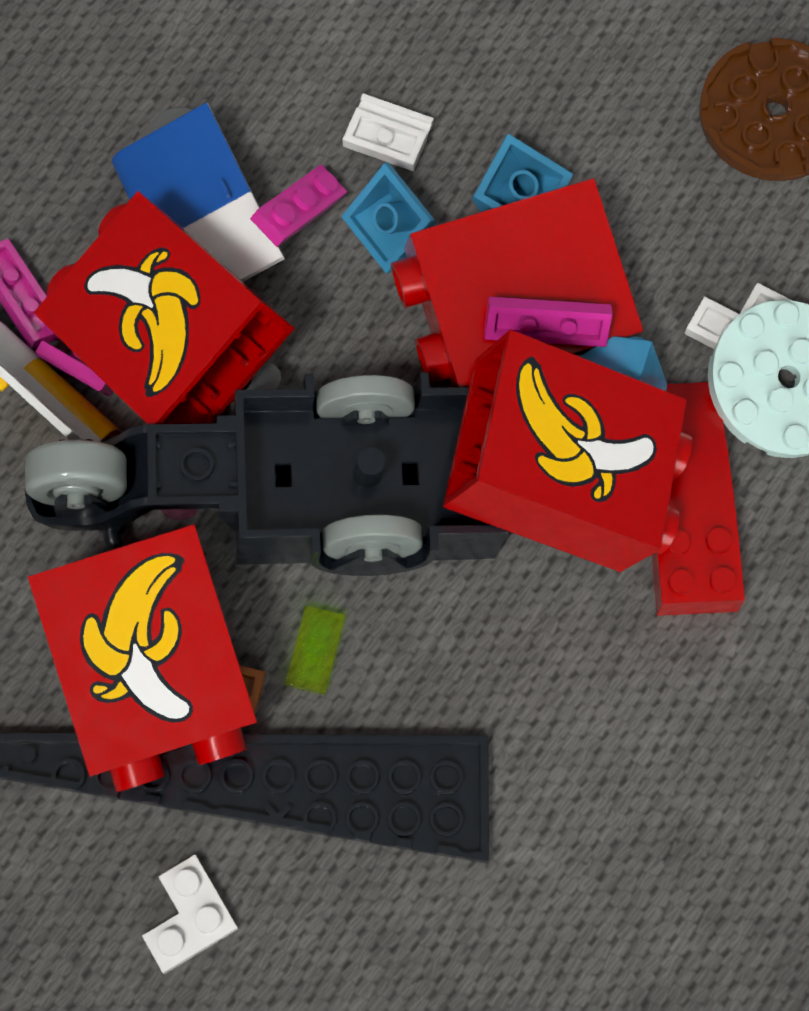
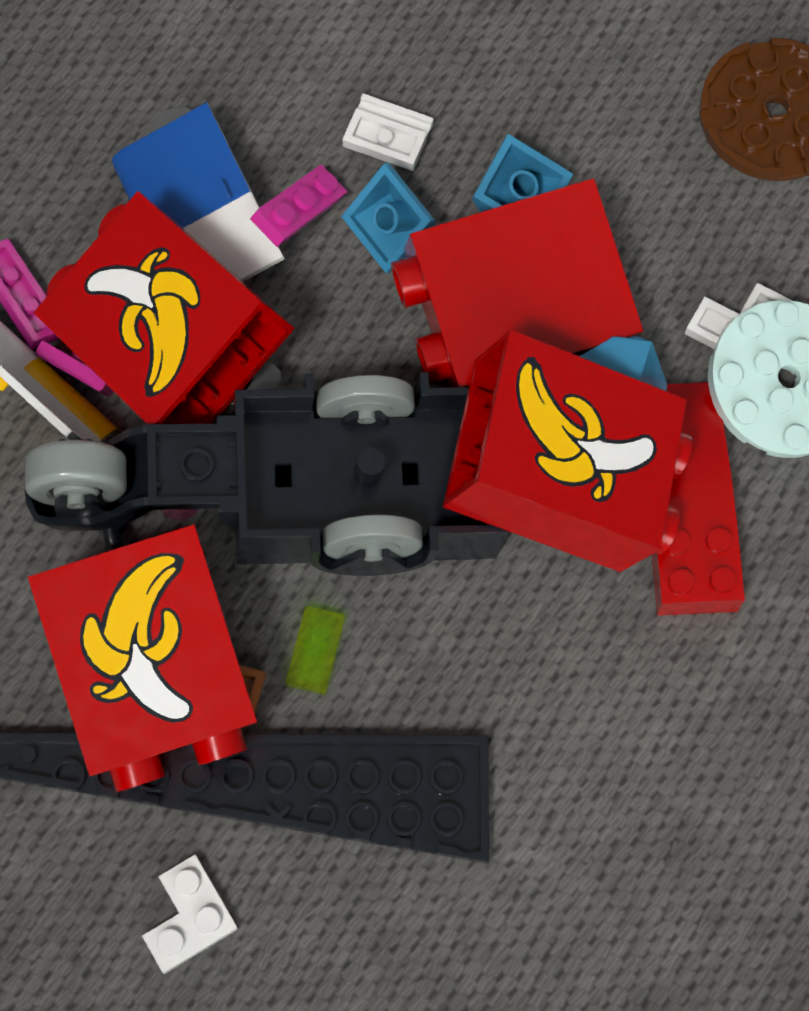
dark pink plate [484,297,612,347] -> none

